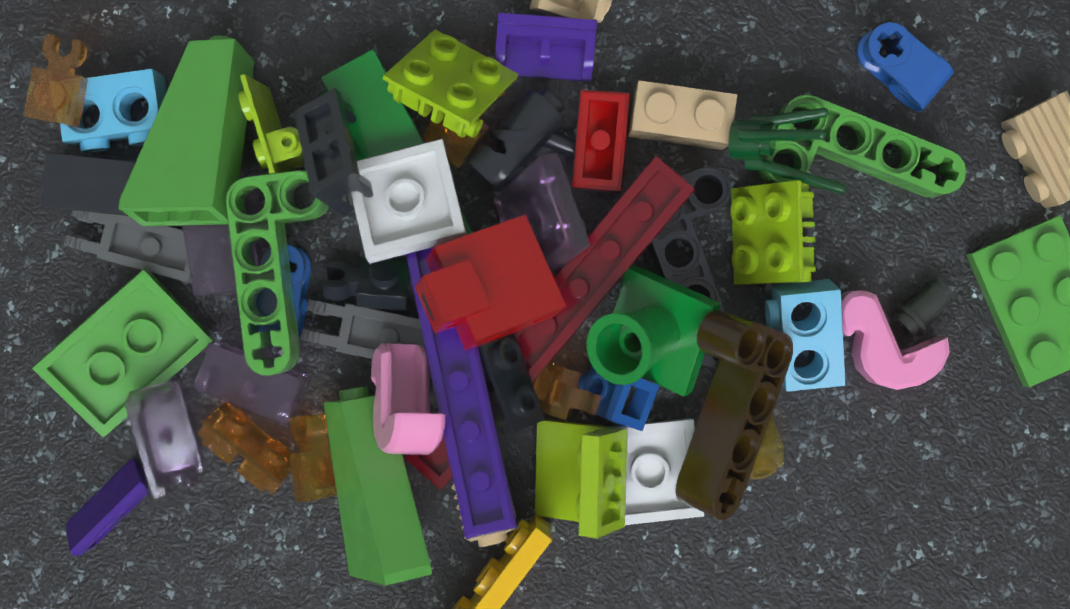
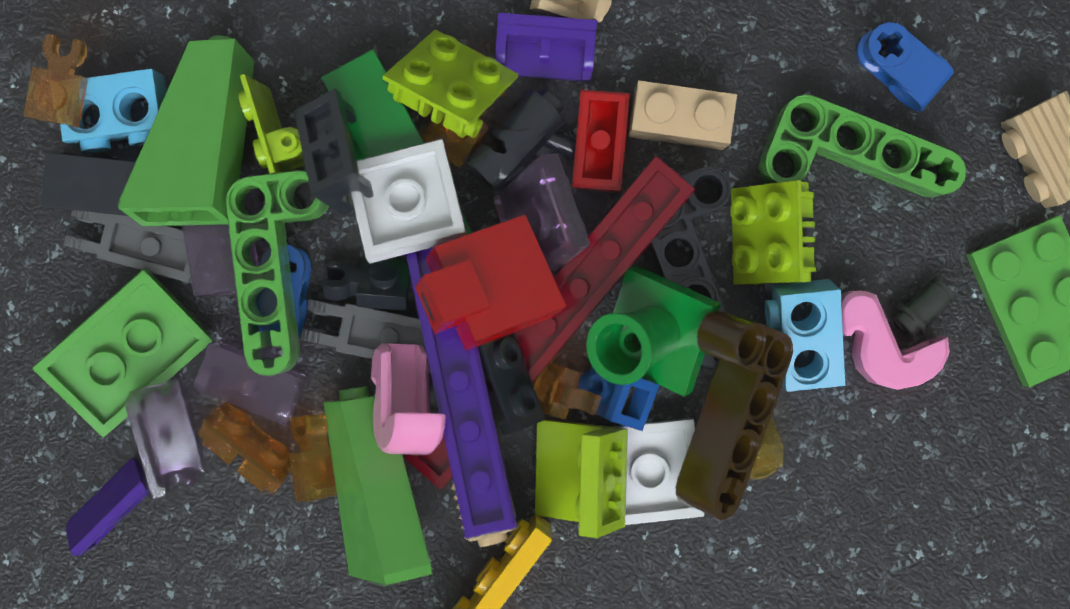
dark green plant [728,108,846,194] -> none

